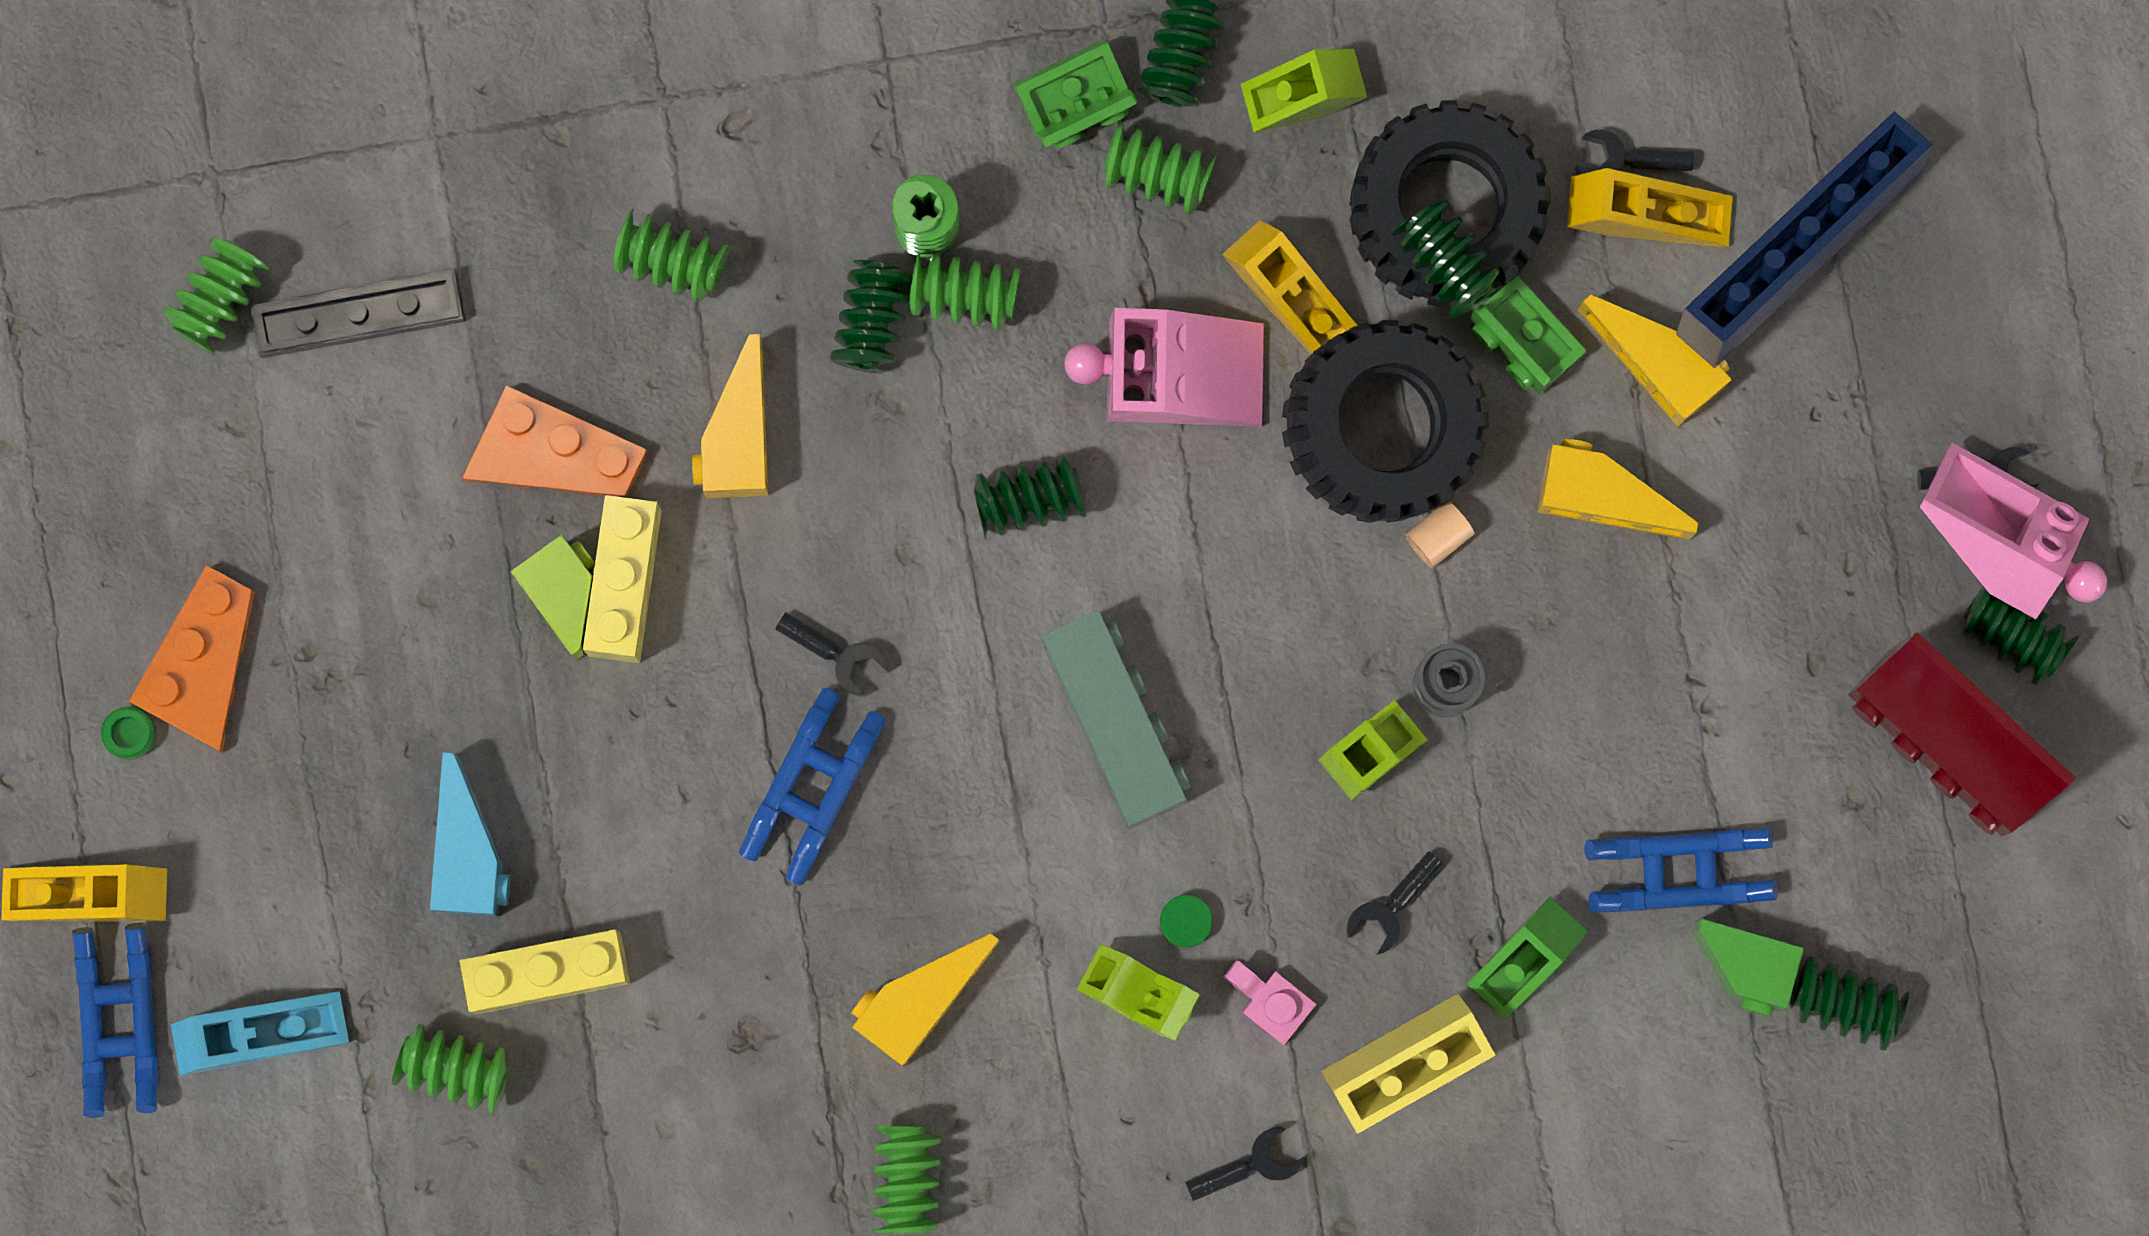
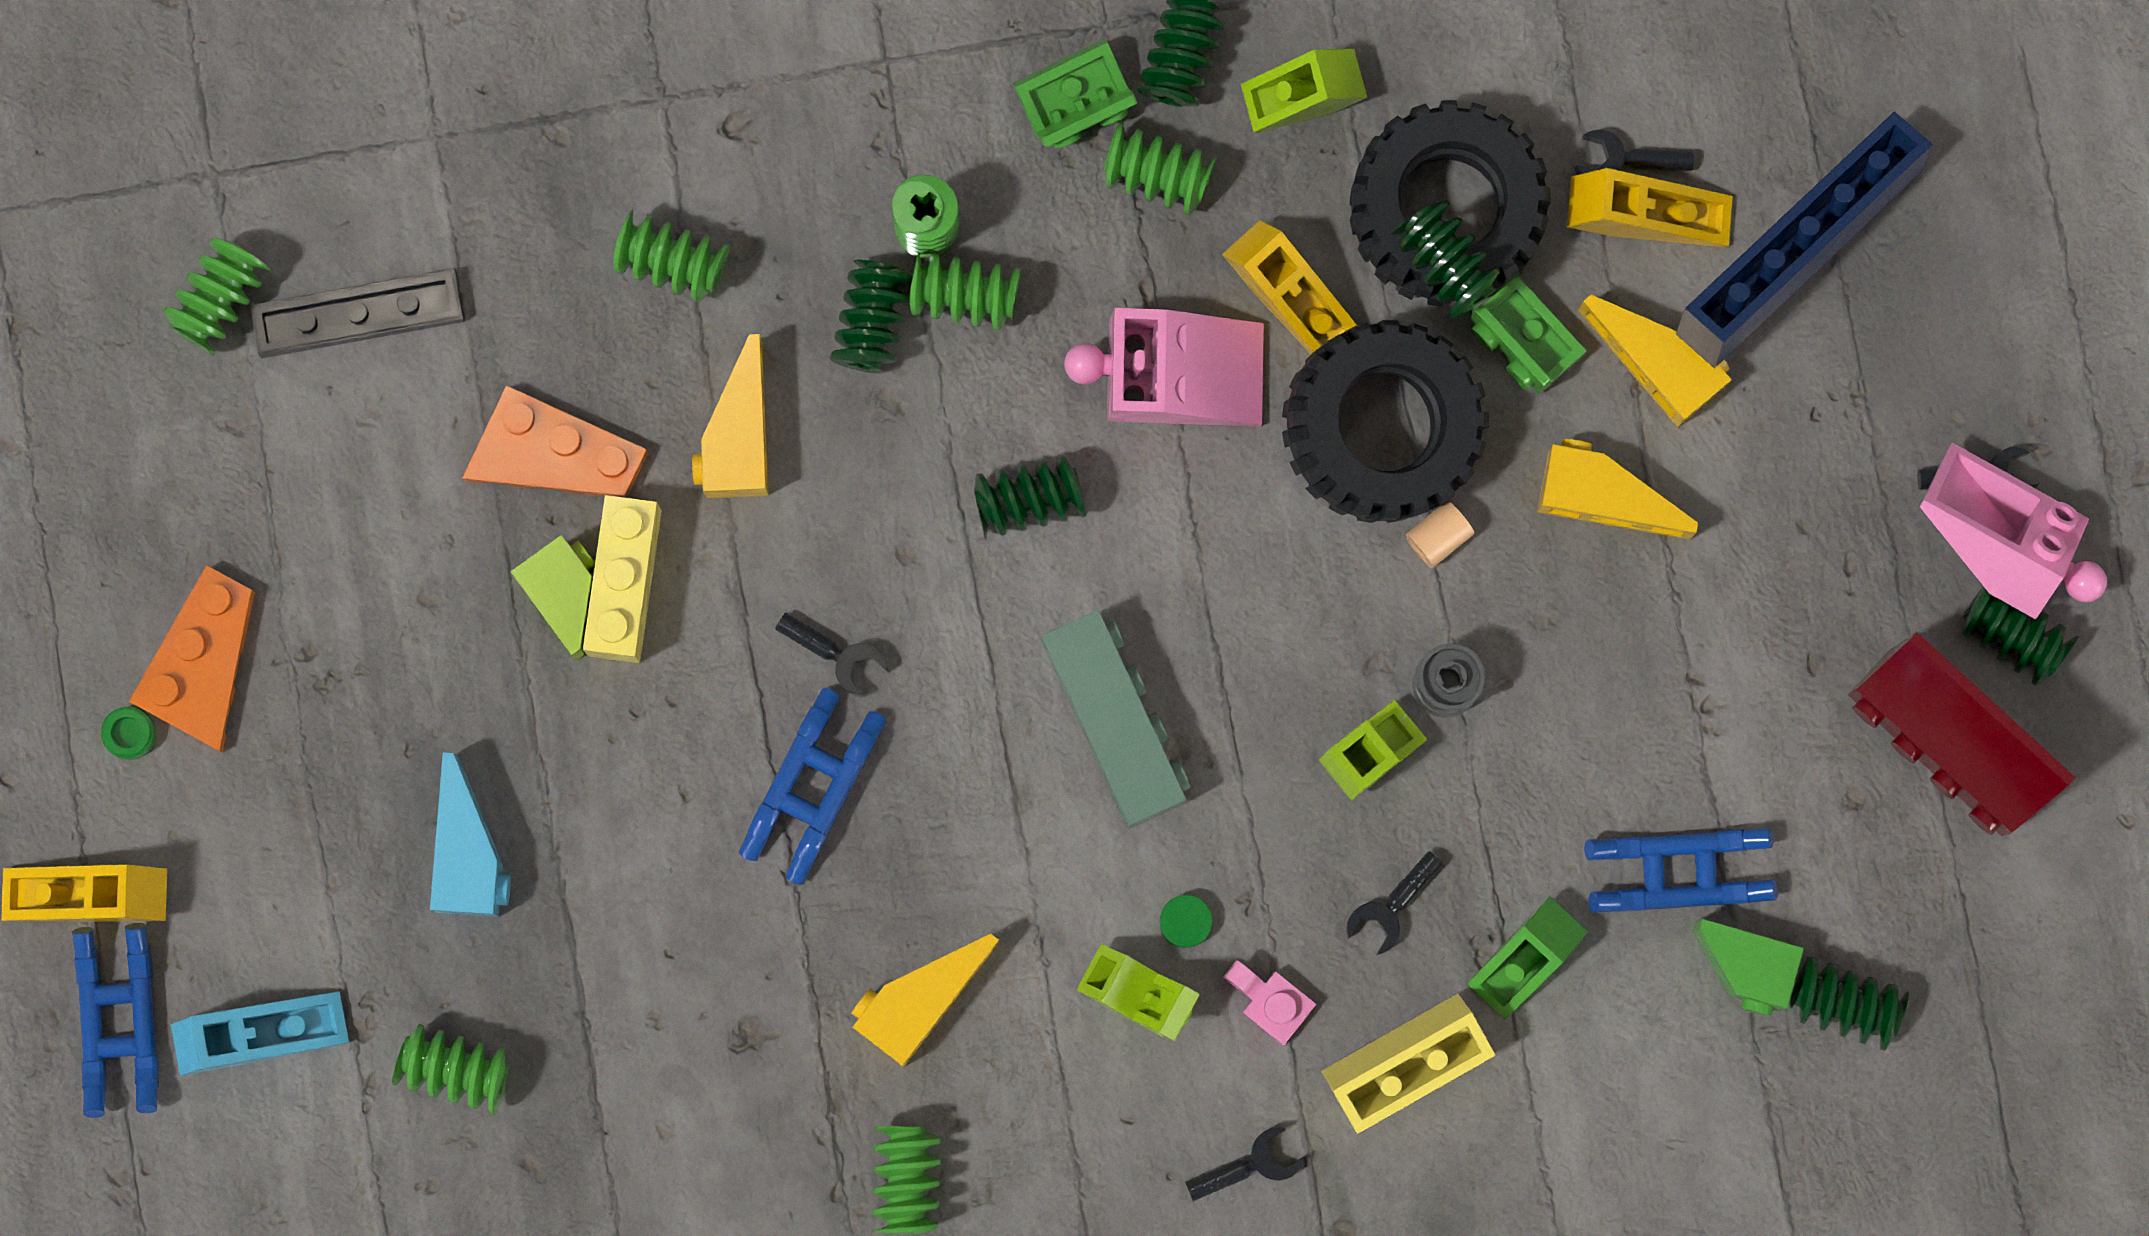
light yellow brick [459,929,631,1014] -> none

